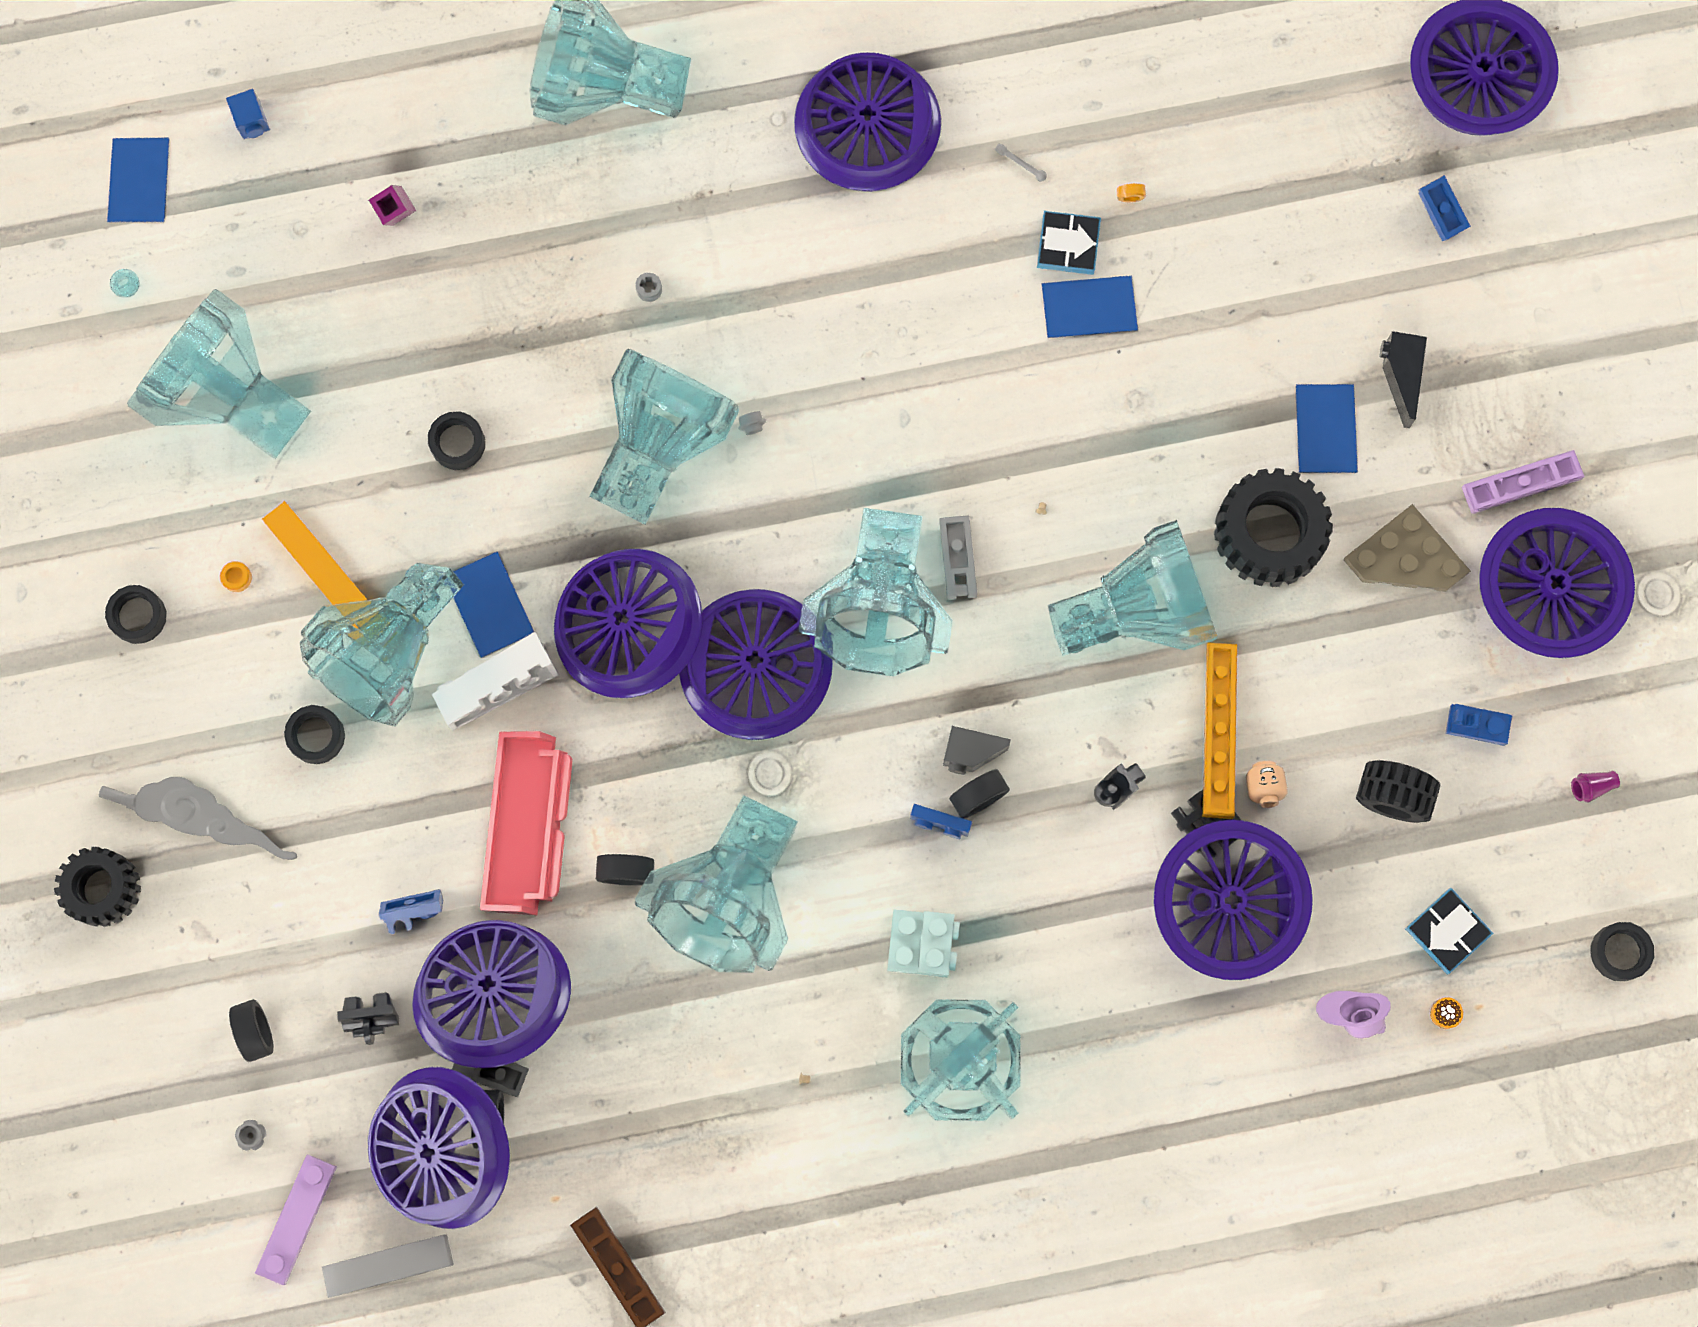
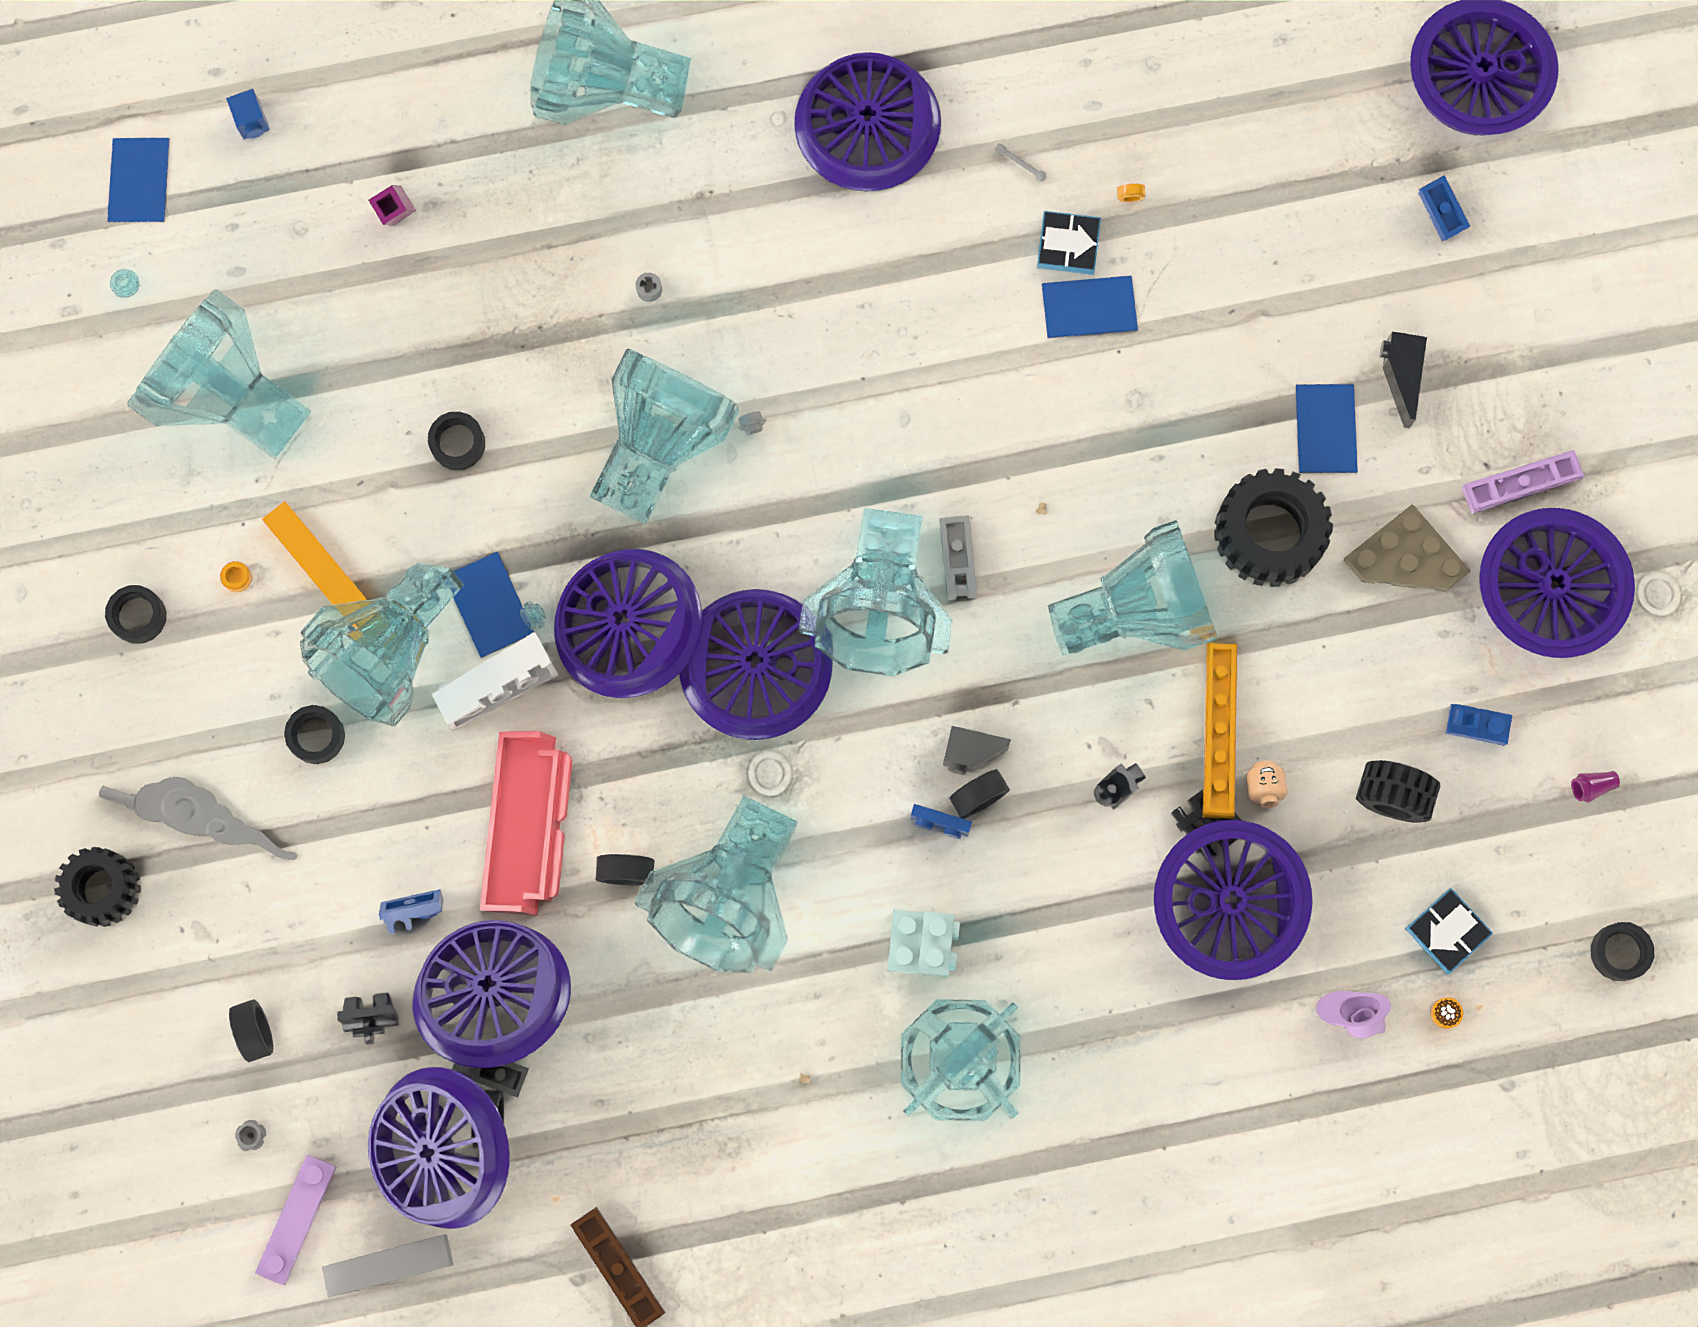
none -> clear light blue plate [520,601,546,630]

